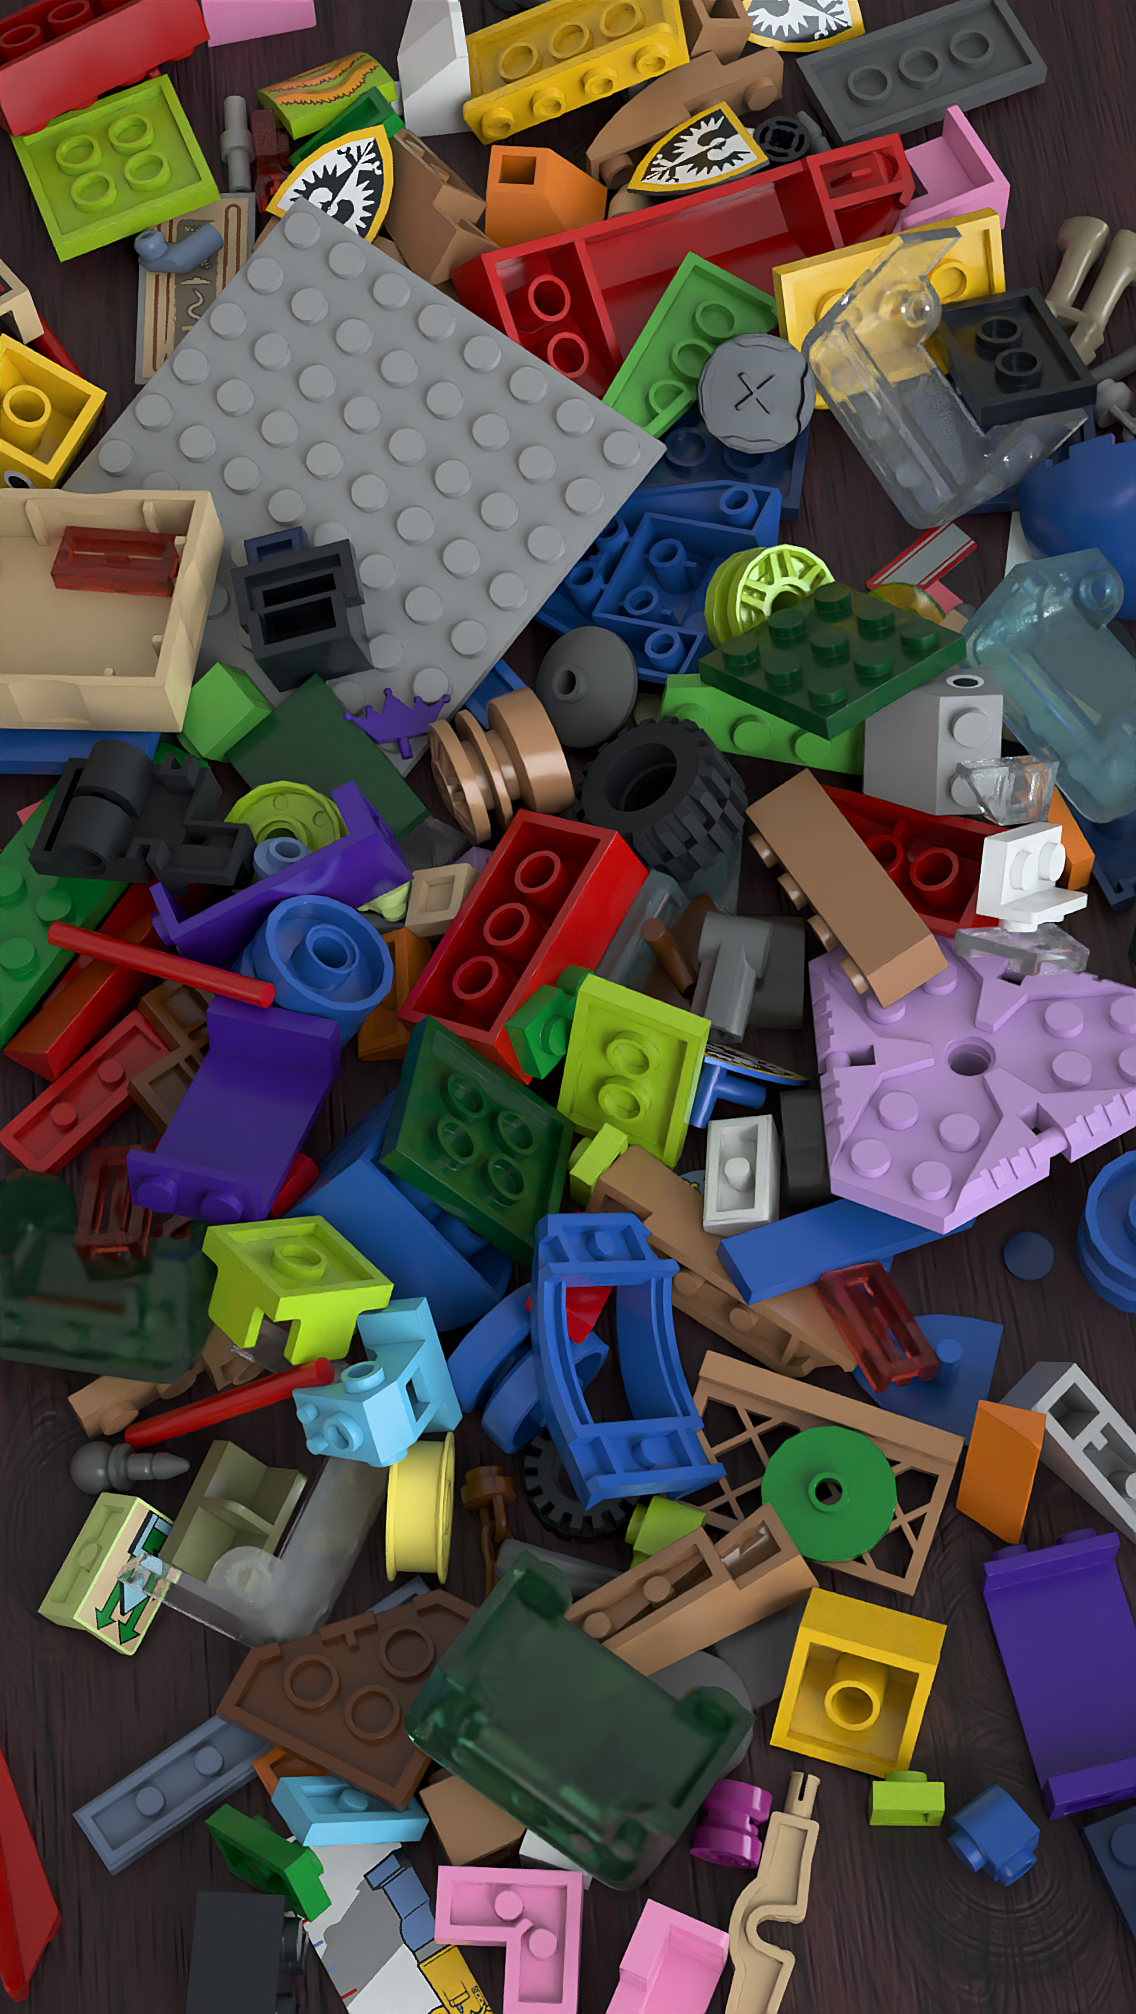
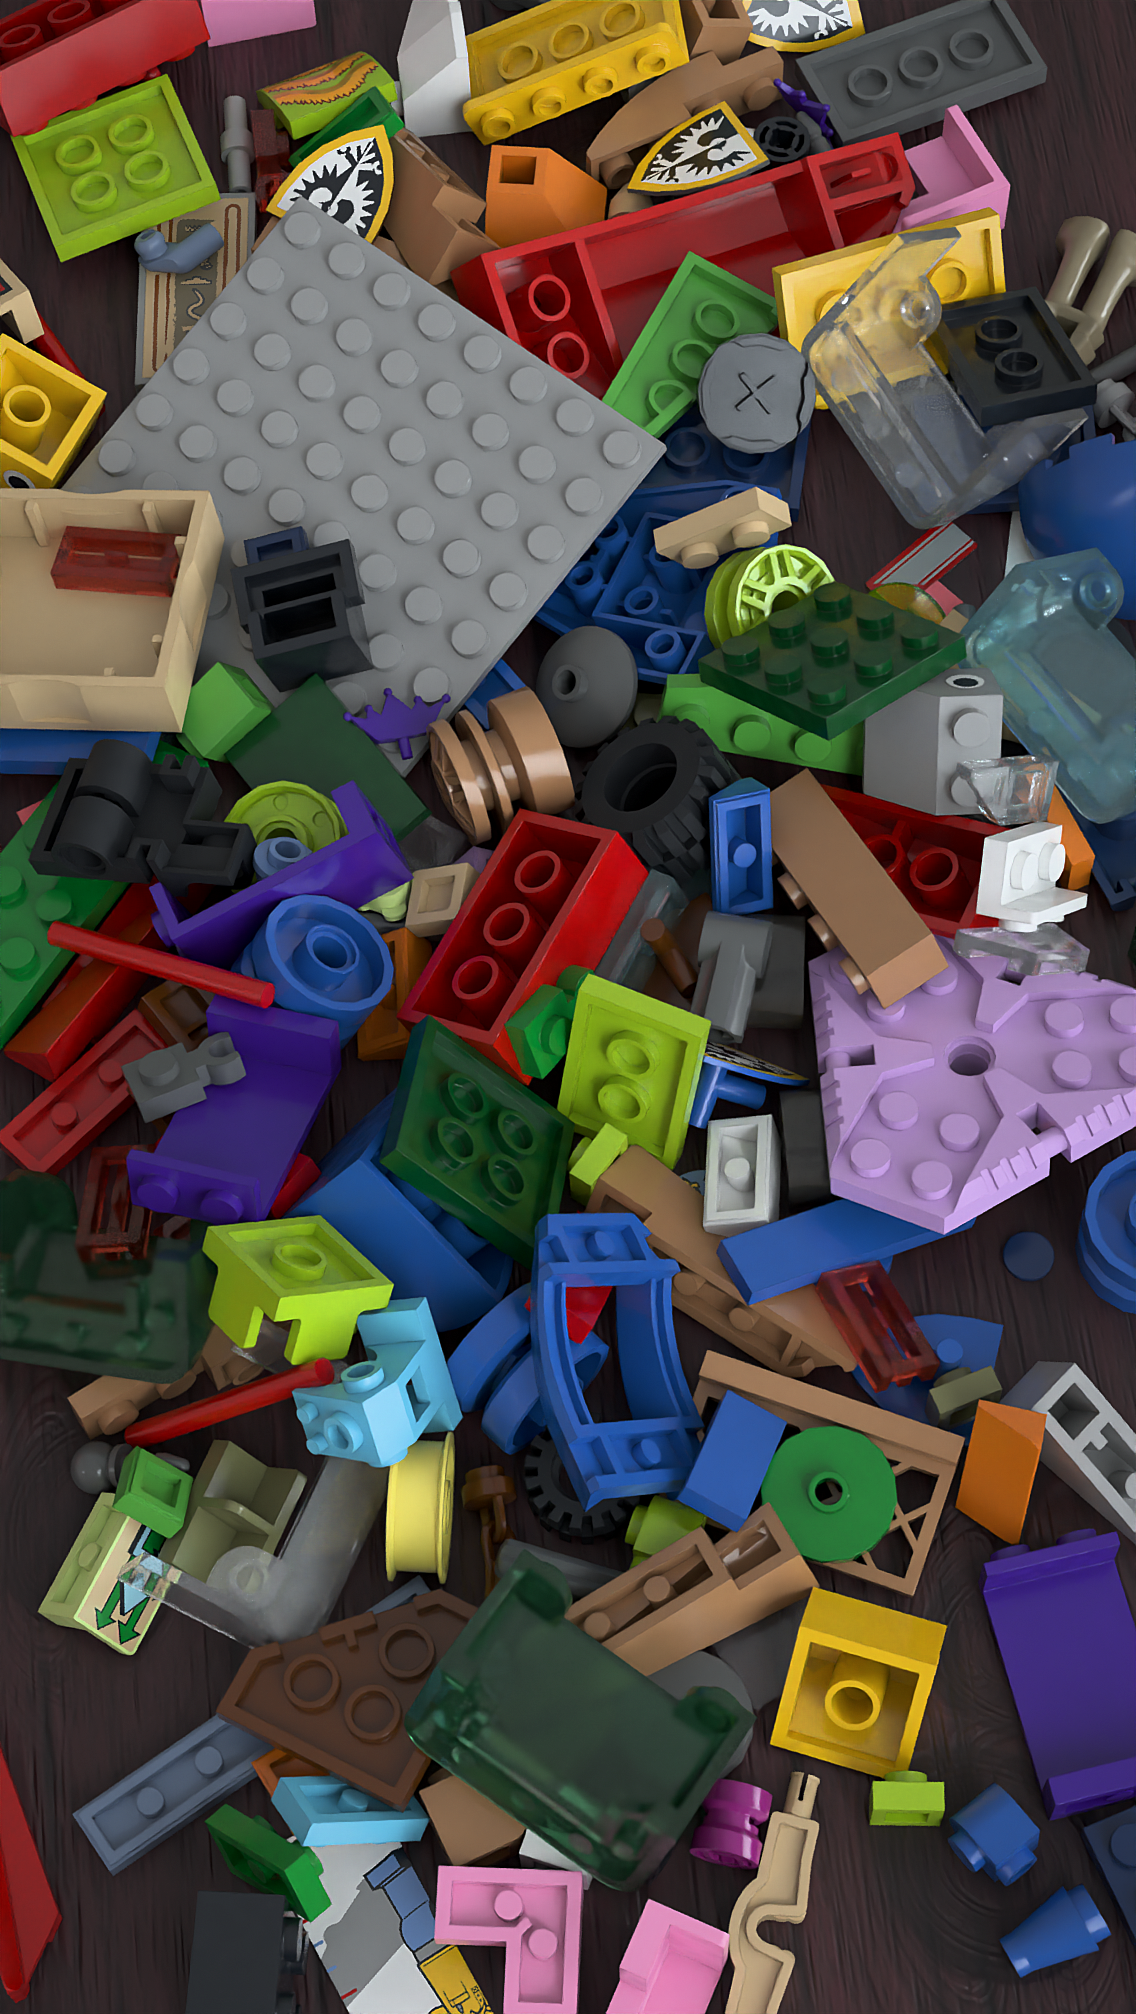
none -> bright green tile [112,1446,193,1539]
none -> dark grey plate [121,1032,246,1123]
none -> tan plate [653,487,792,569]
none -> blue tile [677,1390,787,1533]
none -> blue slope [709,777,773,916]
none -> dark purple piece [773,78,834,150]
none -> olive plate [925,1365,1002,1431]
none -> blue cone [999,1883,1111,1978]

